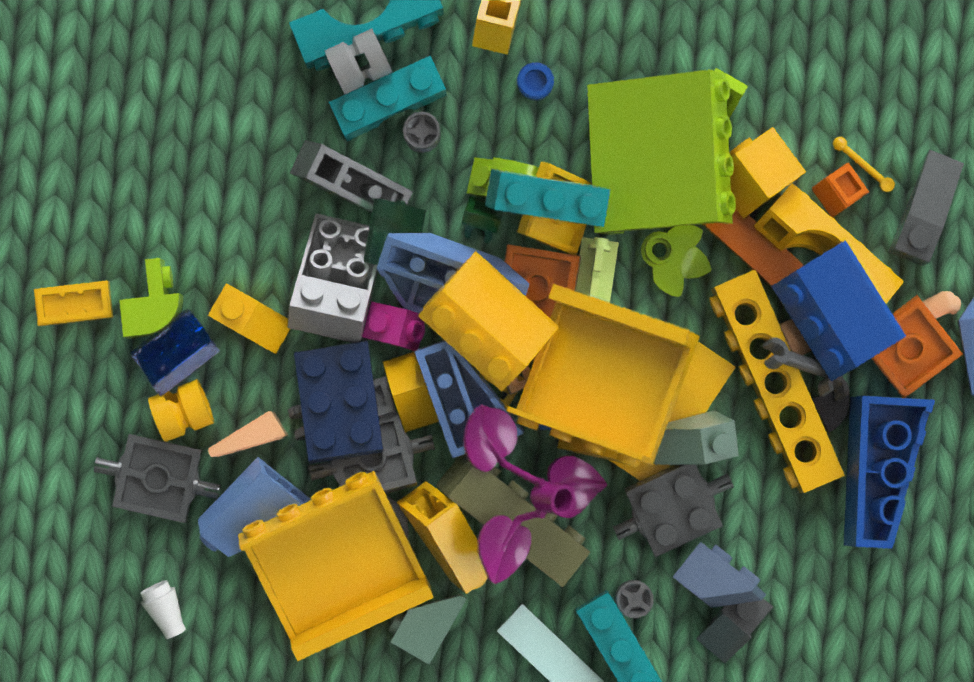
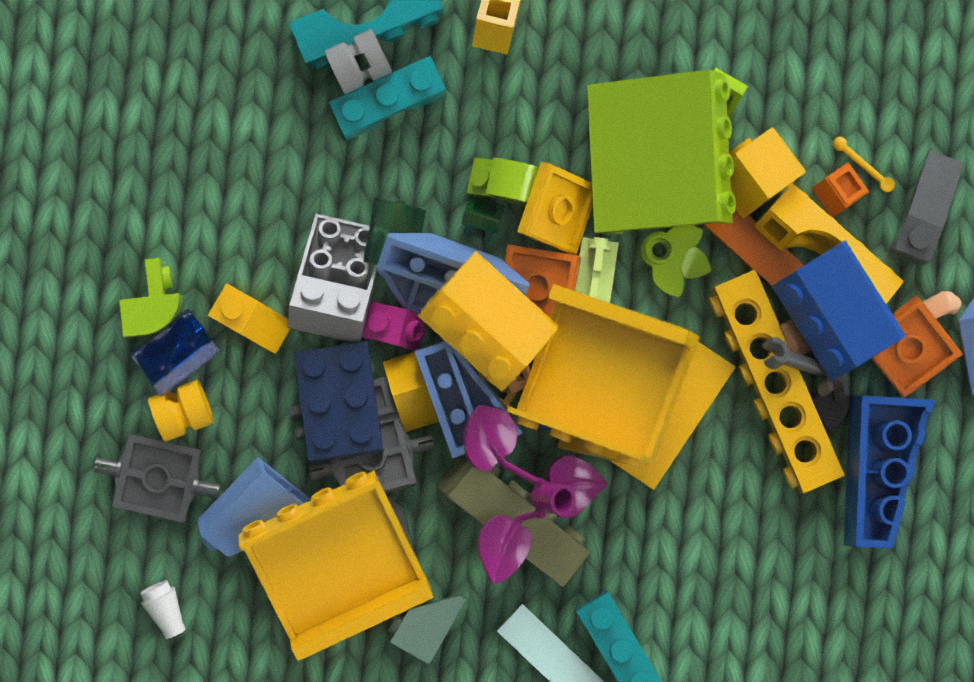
yellow plate [34,280,113,326] -> none
light nougat slope [208,411,288,457] -> none
dark grey slope [290,140,413,225] -> none
yellow slope [397,481,488,594] -> none
flat silver wheel [403,112,441,153] -> none
teal arch [485,169,610,227] -> none
blue tile [517,62,554,101] -> none
dark grey plate [612,465,734,557] -> none
flat silver wheel [615,580,653,618] -> none
sand green slope [653,410,739,465] -> none
sand blue slope [673,542,766,608] -> none
dark grey slope [696,598,773,663] -> none

